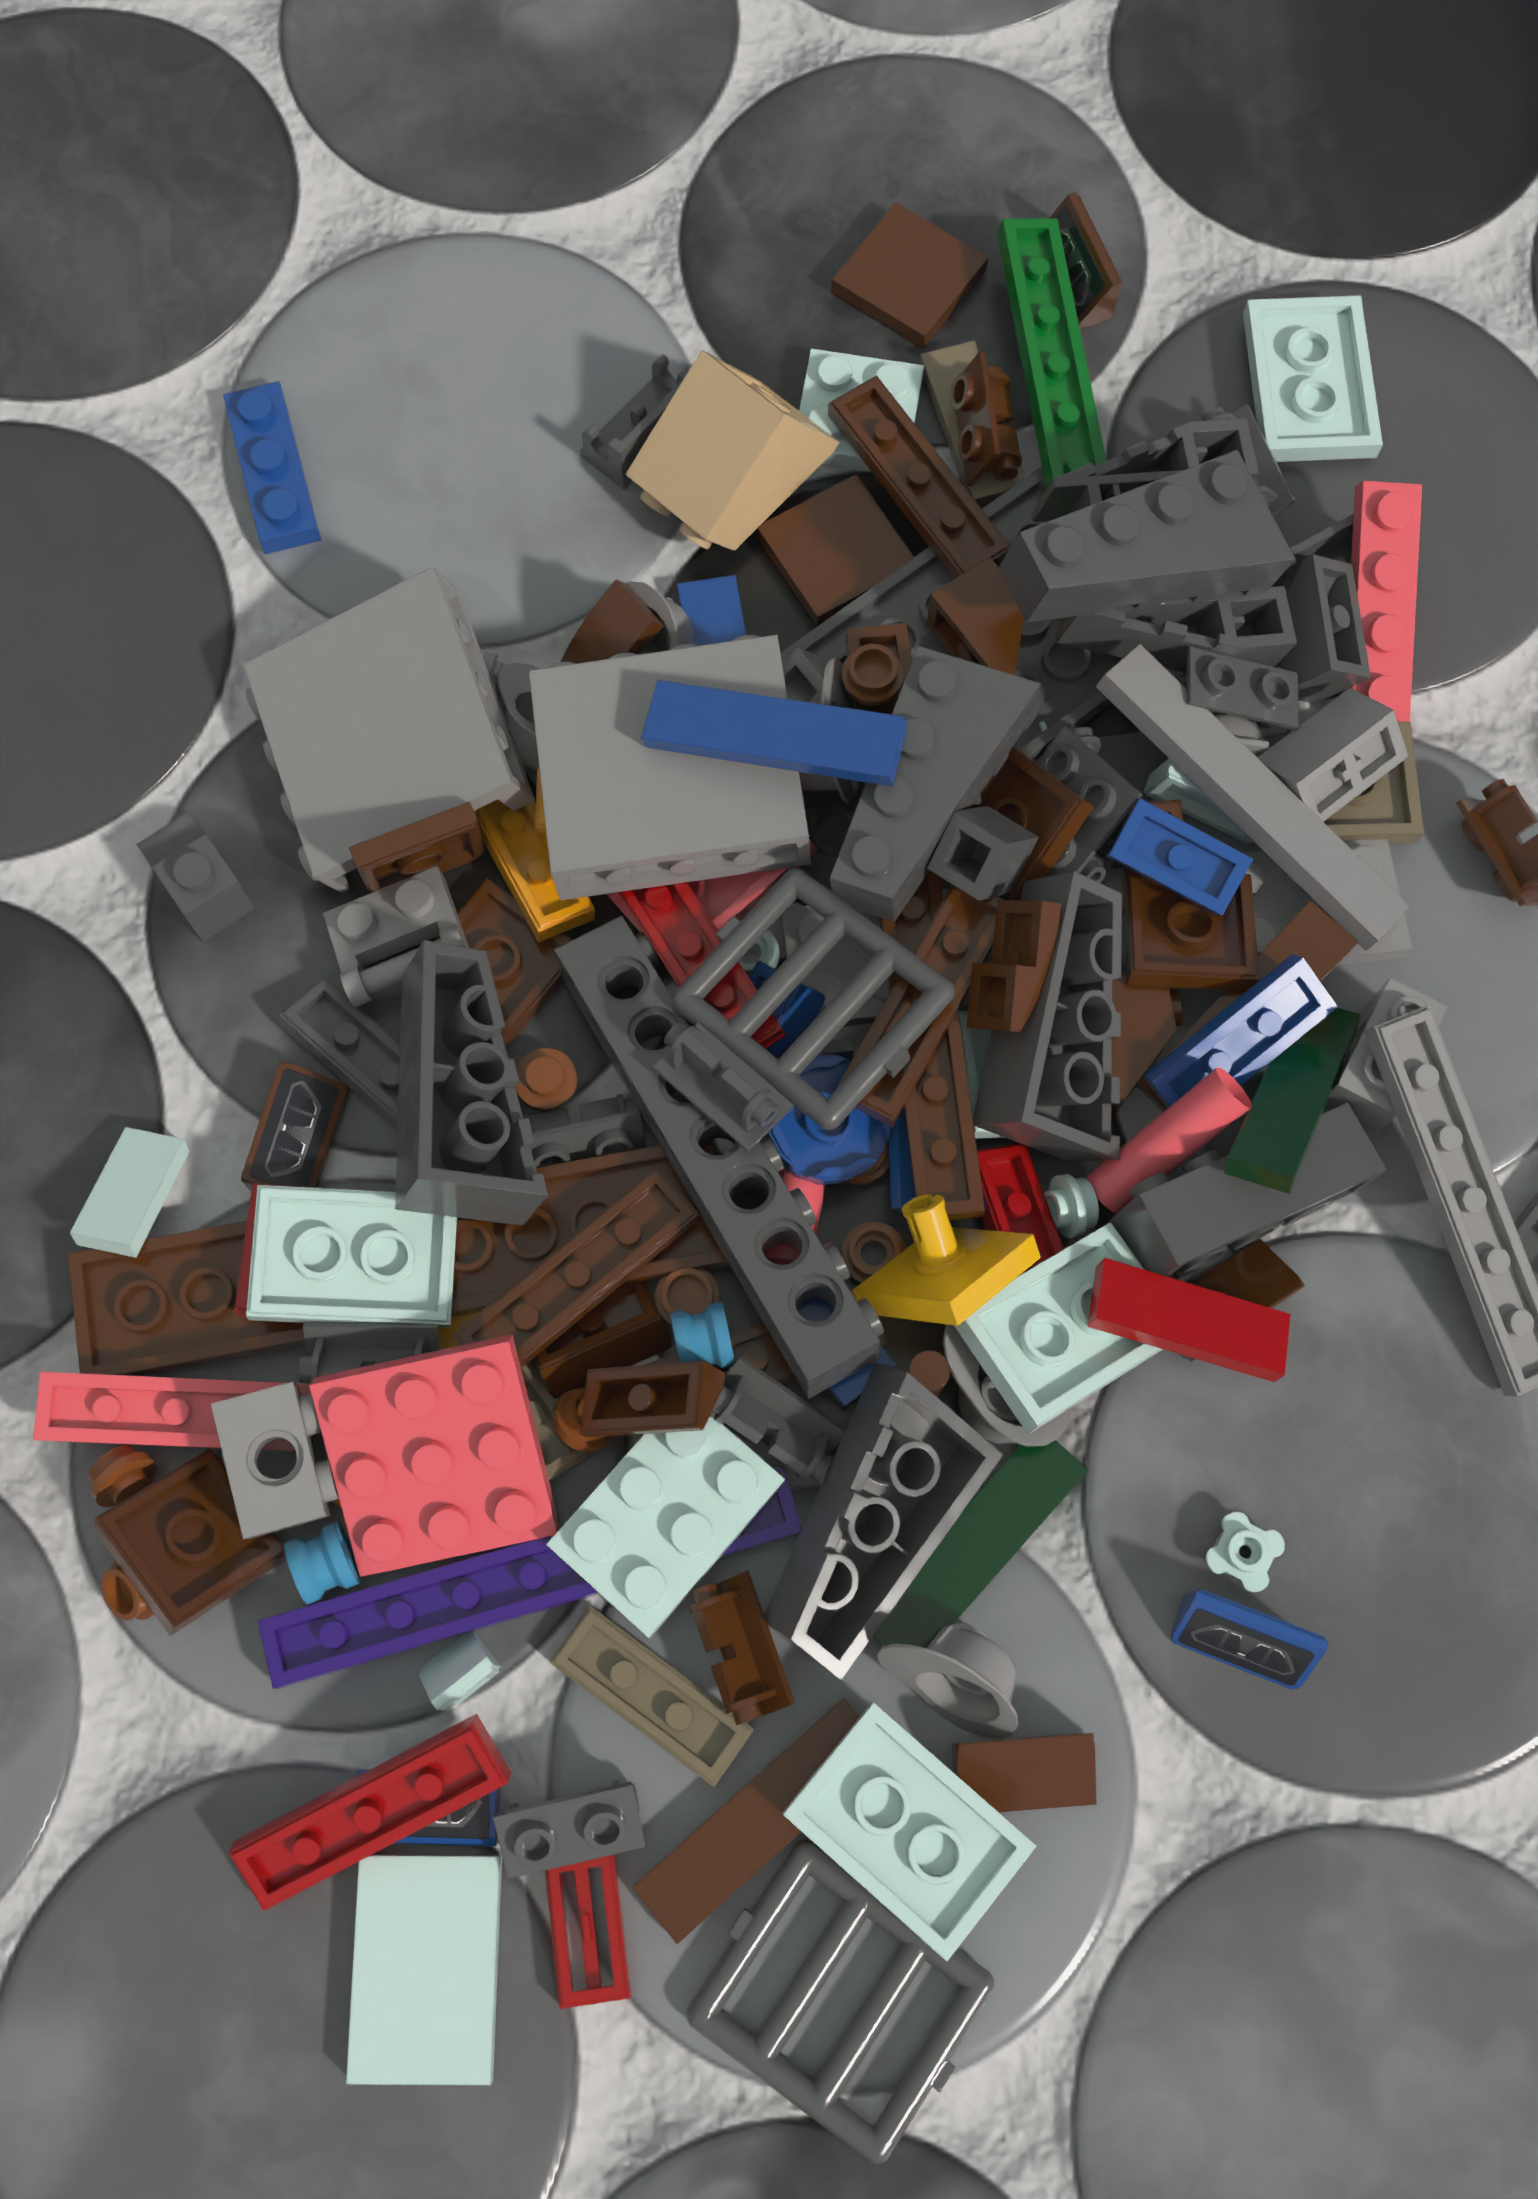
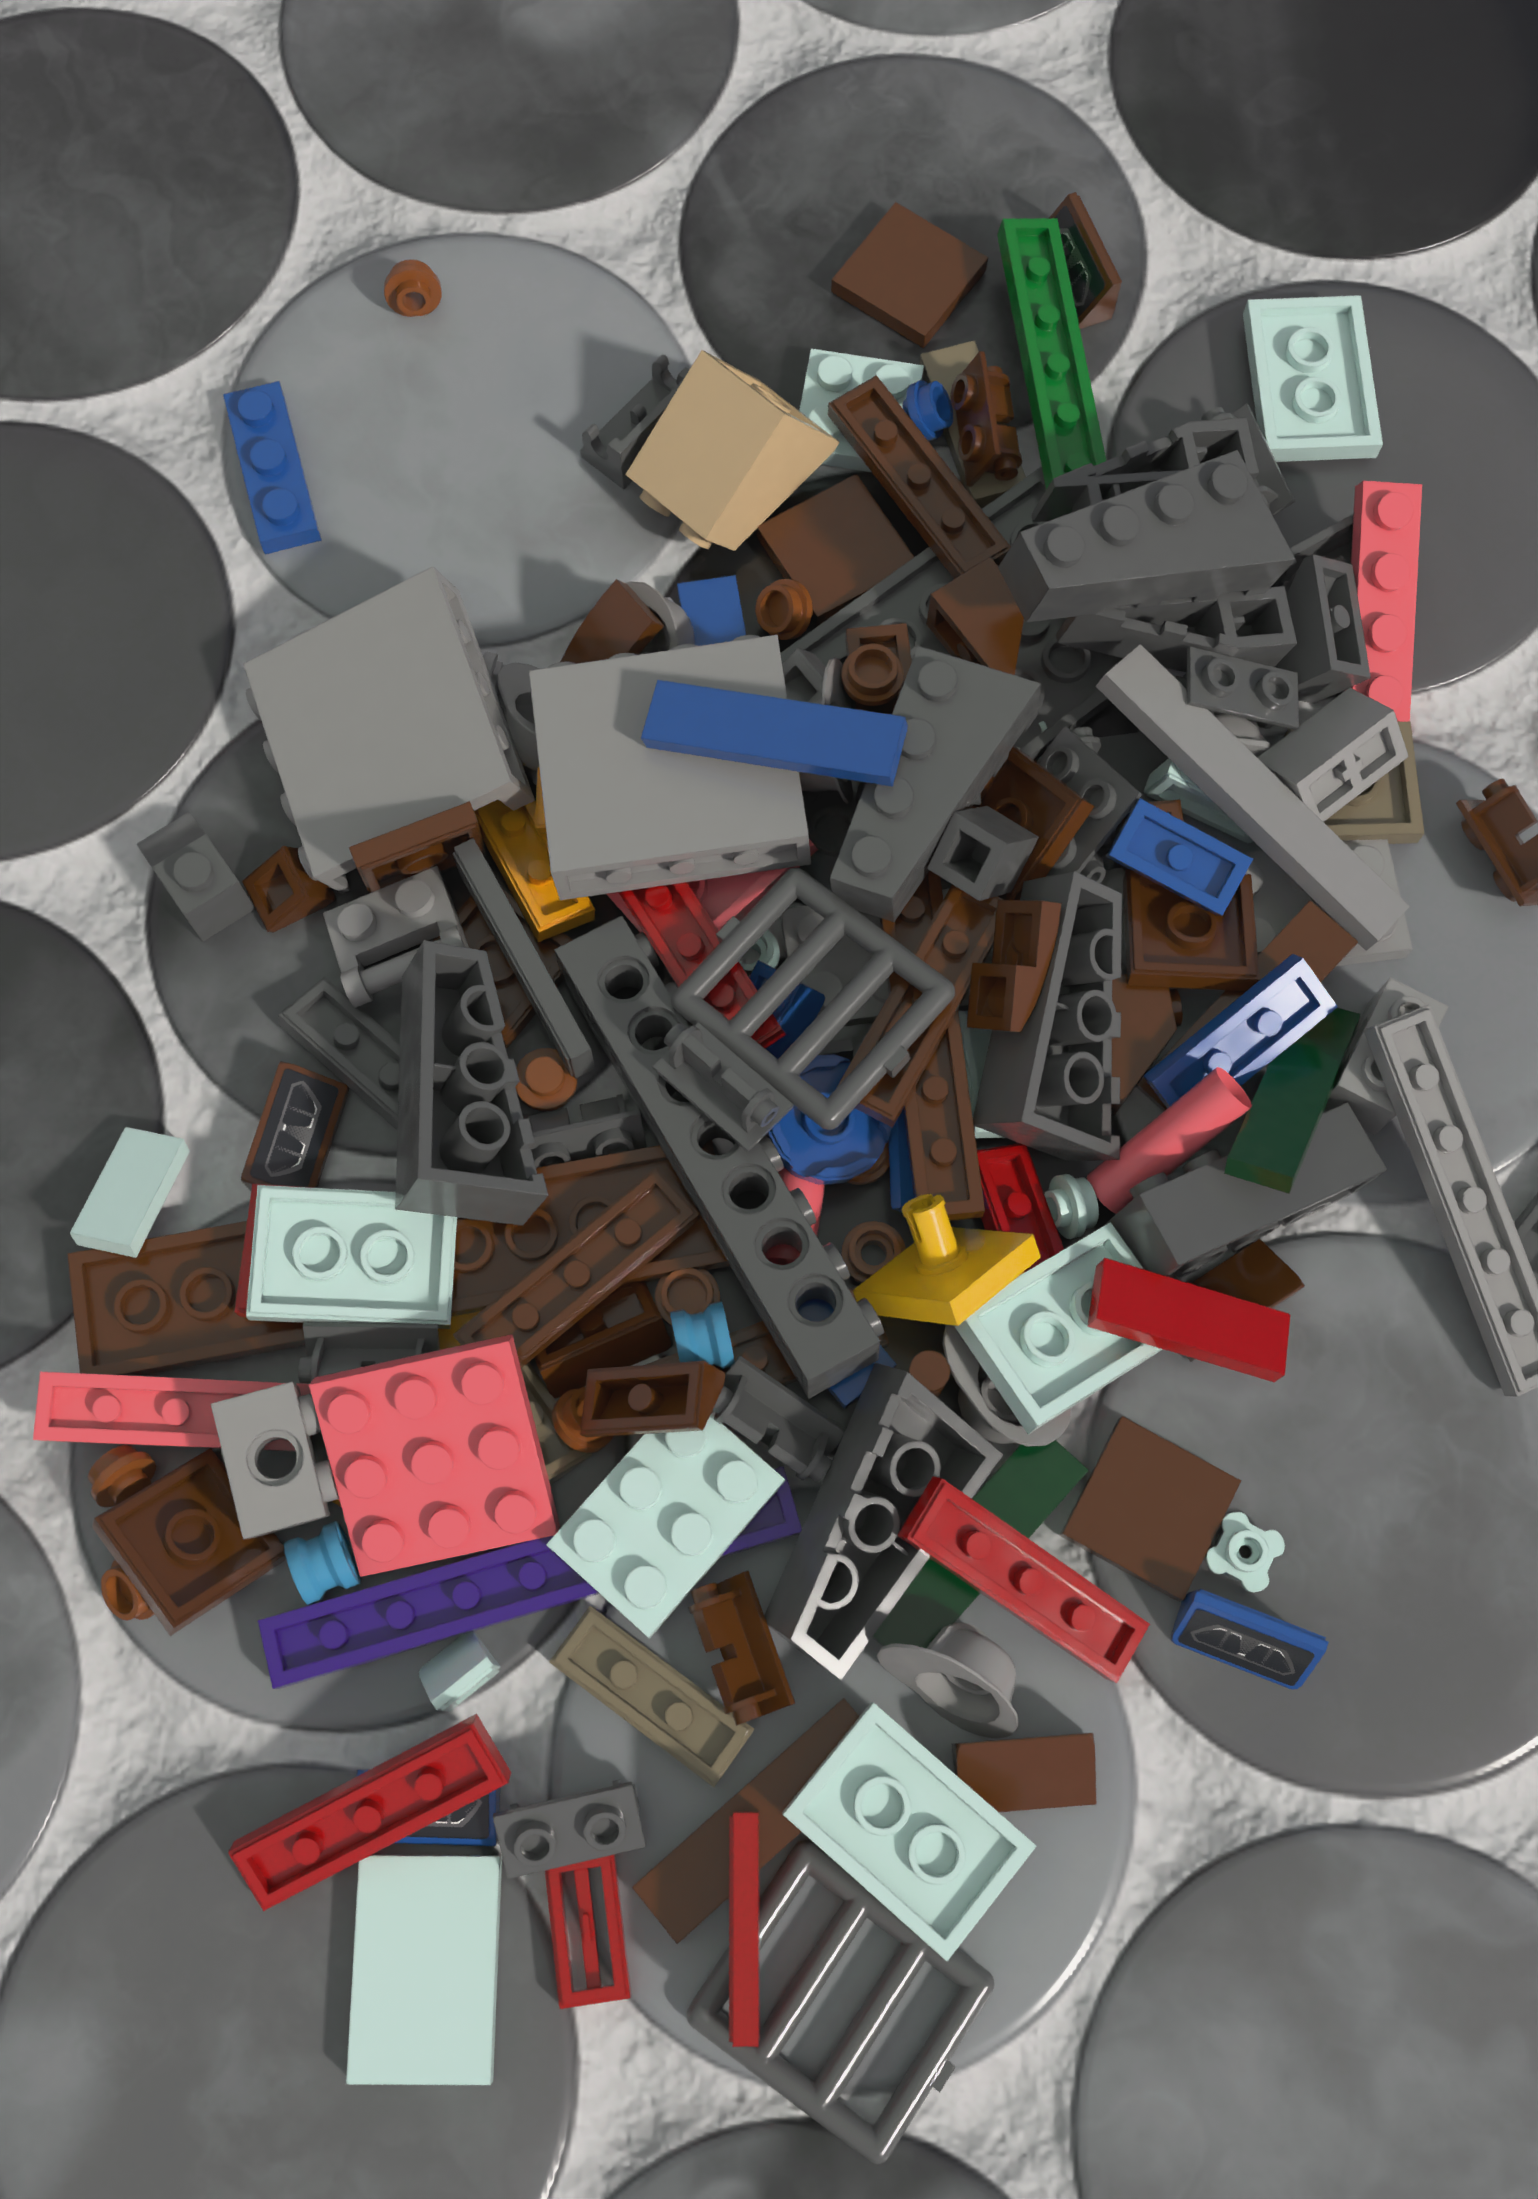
none -> reddish brown slope [242,846,336,933]
none -> dark orange plate [384,260,442,317]
none -> dark grey tile [453,838,595,1079]
none -> red tile [729,1811,760,2047]
none -> dark orange plate [755,579,813,640]
none -> red tile [897,1476,1150,1683]
none -> blue plate [903,380,954,441]
none -> reddish brown tile [1059,1416,1241,1601]

